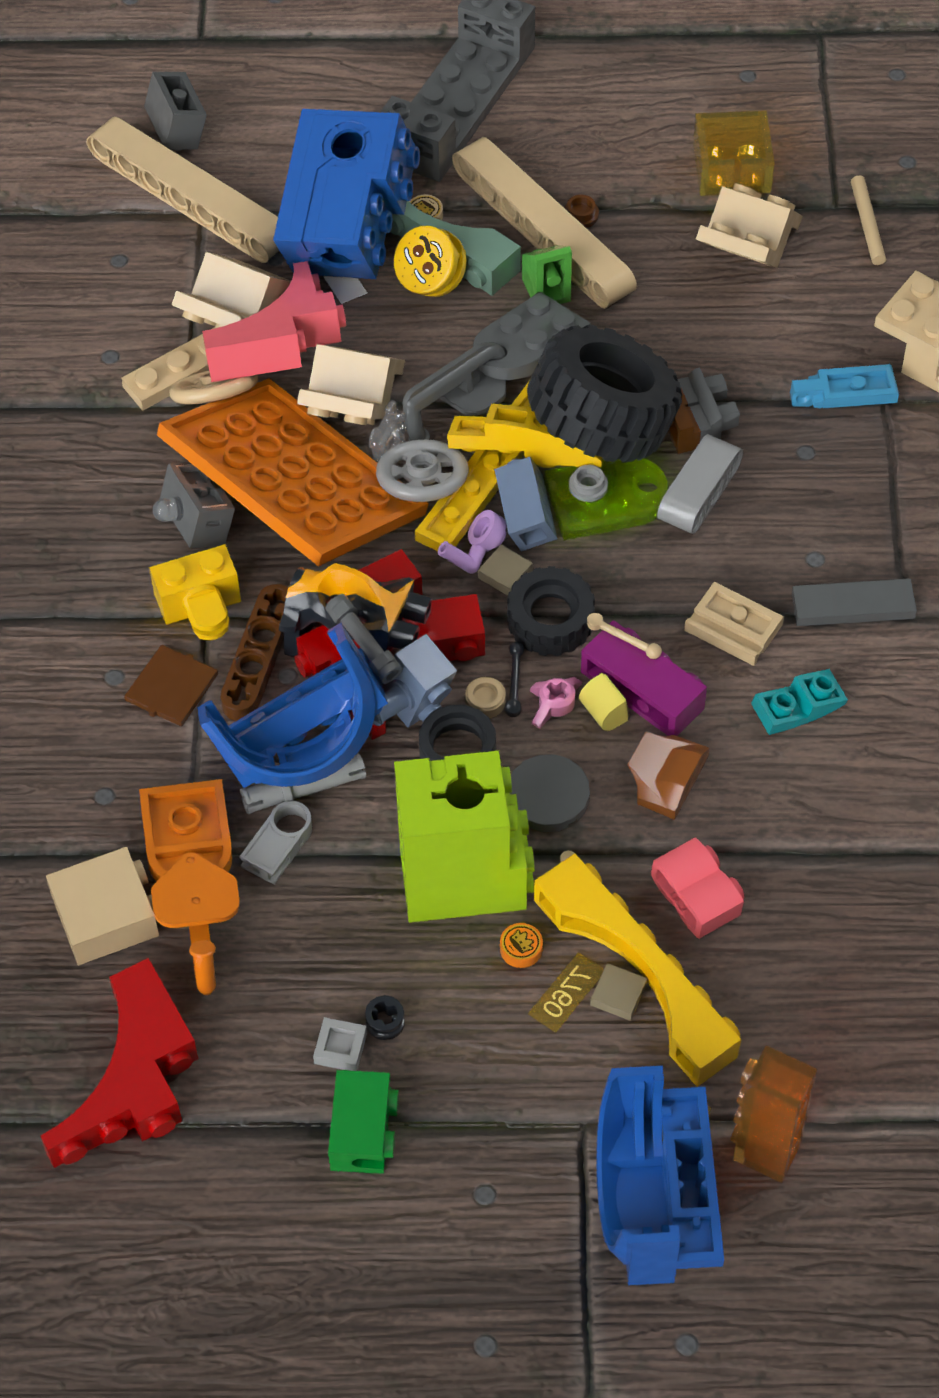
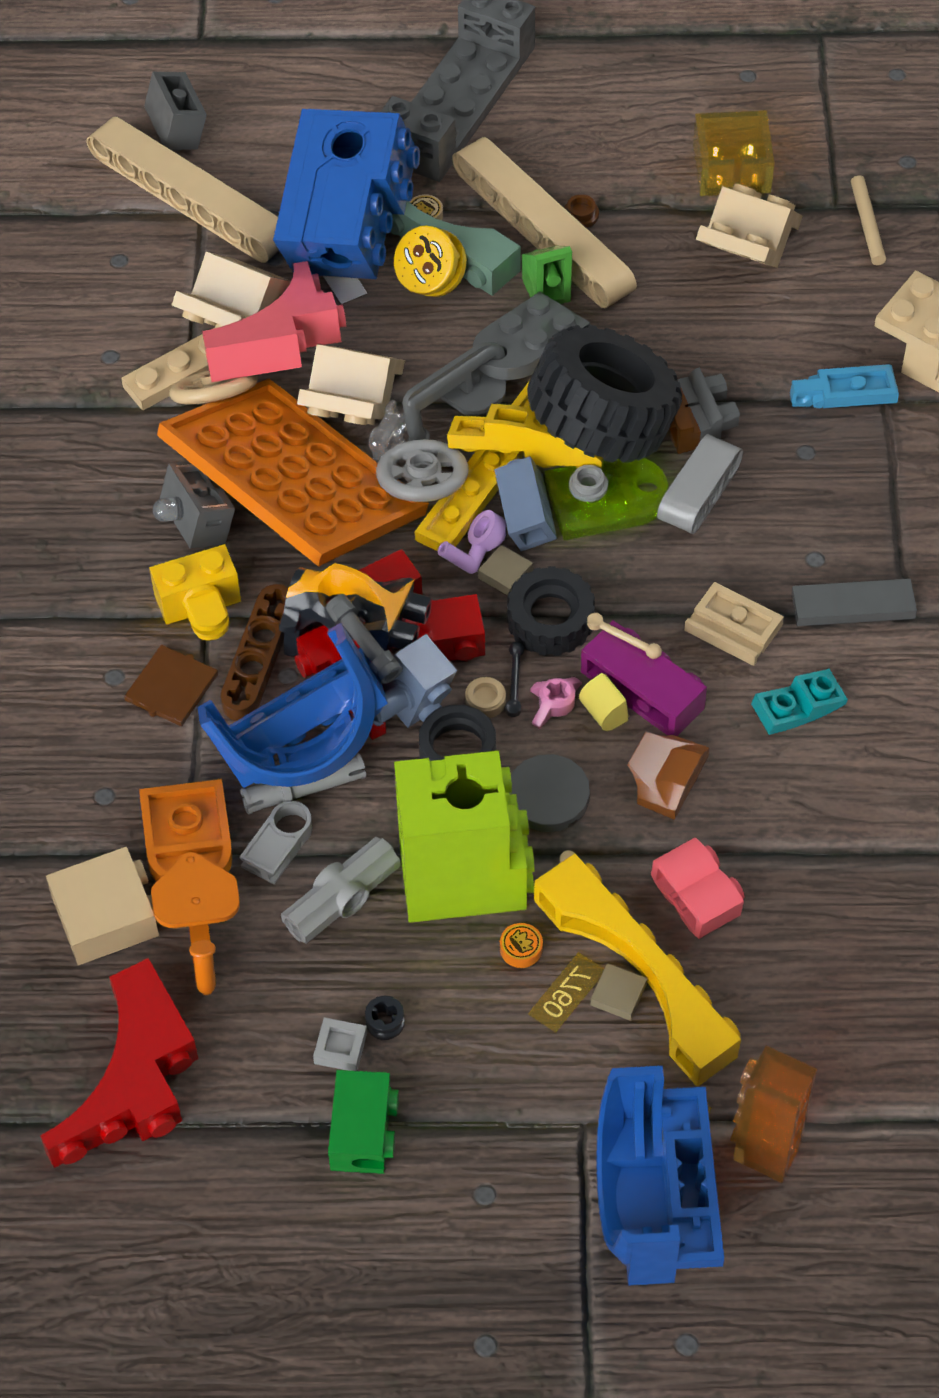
none -> light grey piece [281,837,401,944]

